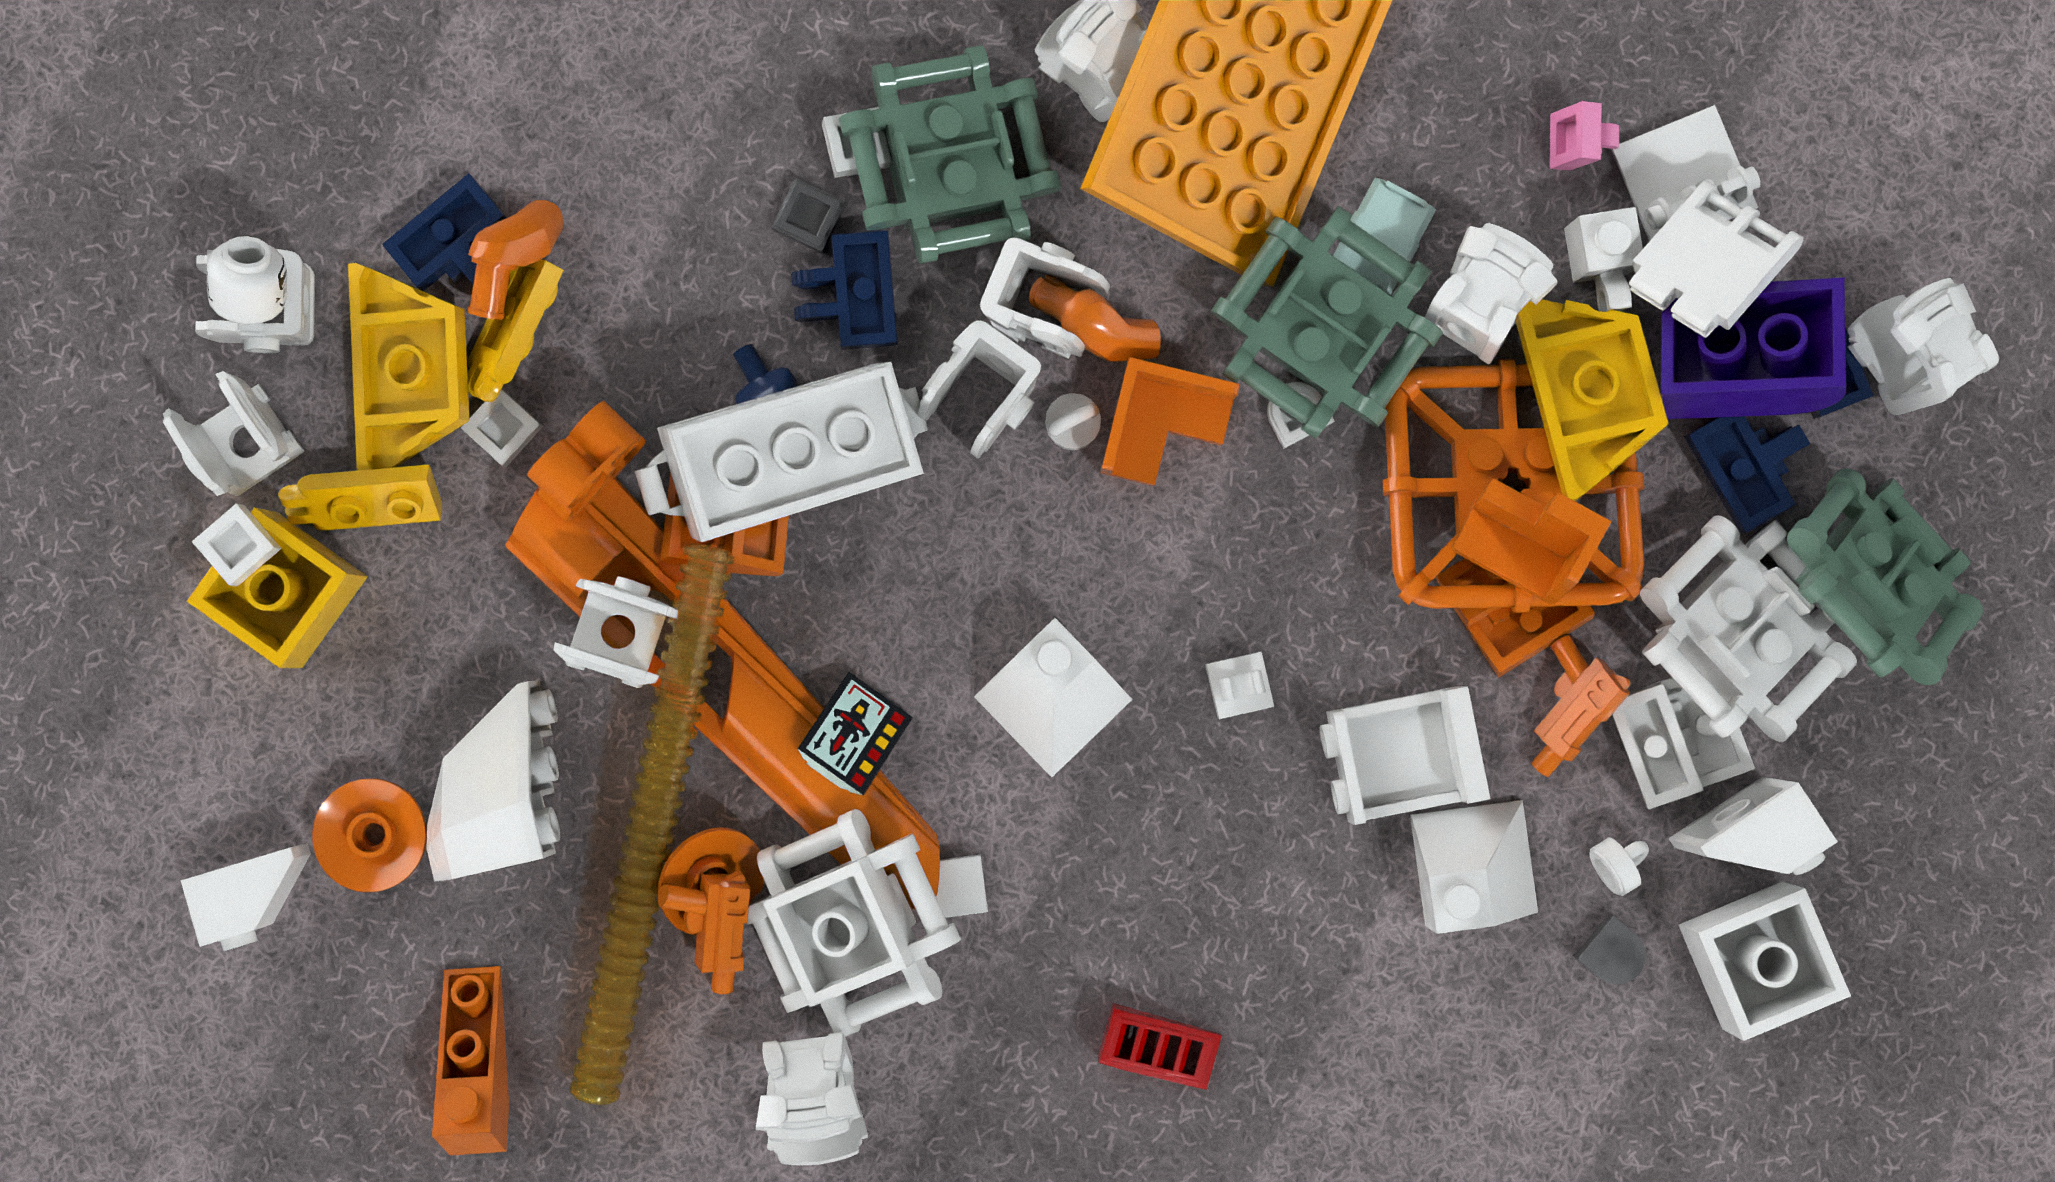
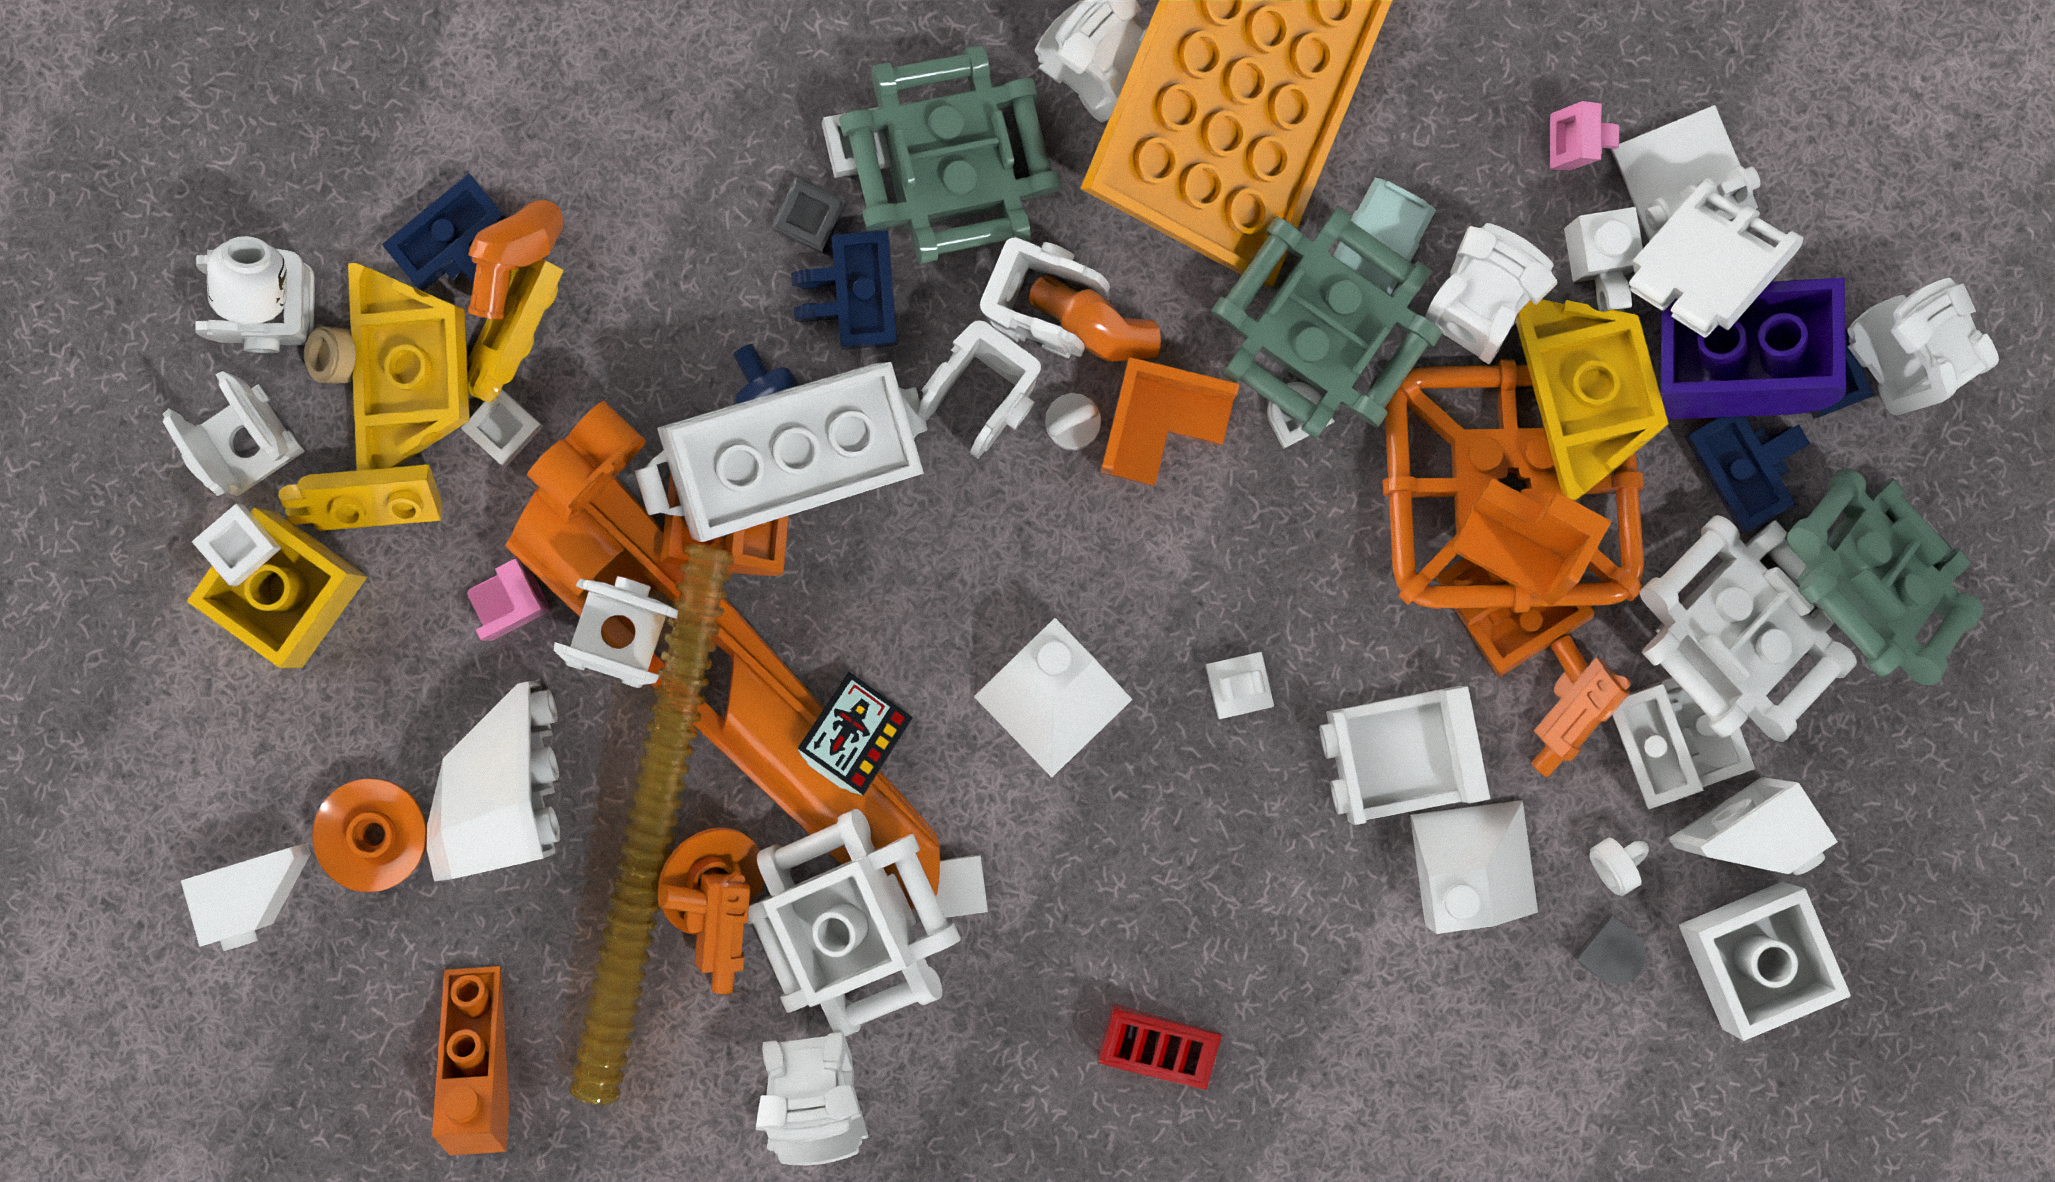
none -> tan tile [304,326,356,384]
none -> bright pink panel [467,558,552,641]

